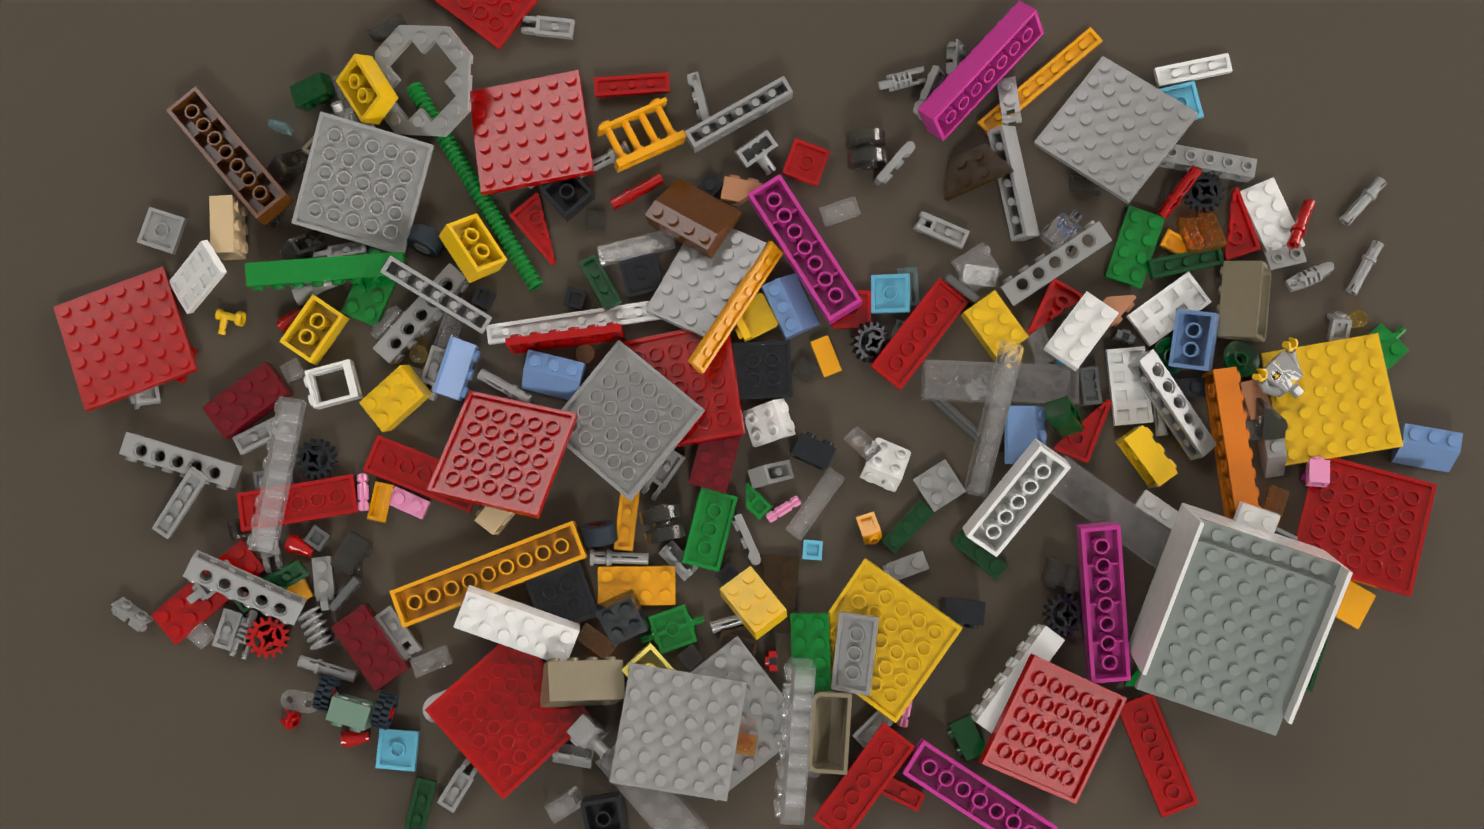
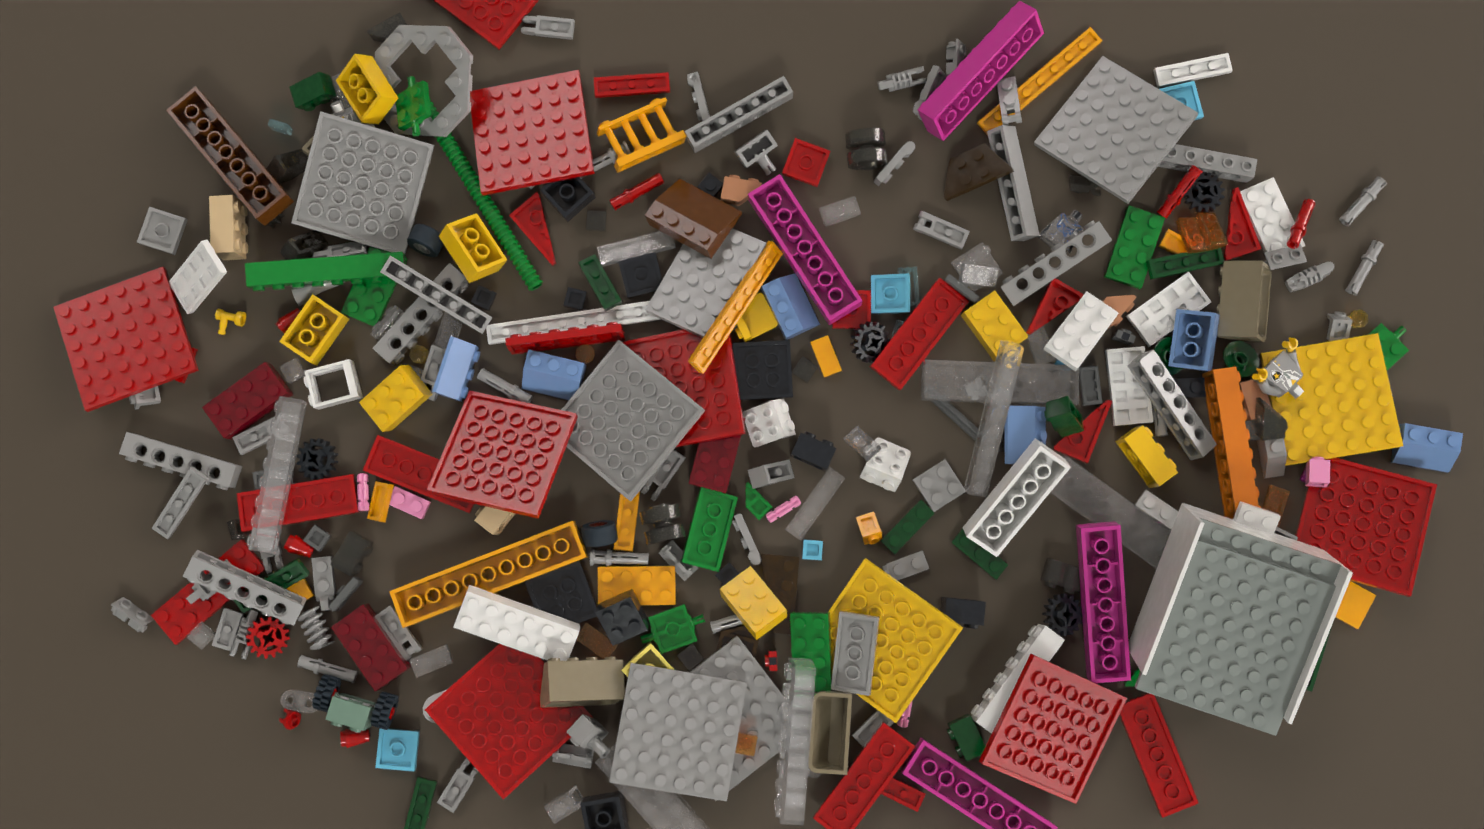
none -> green plate [396,76,431,136]

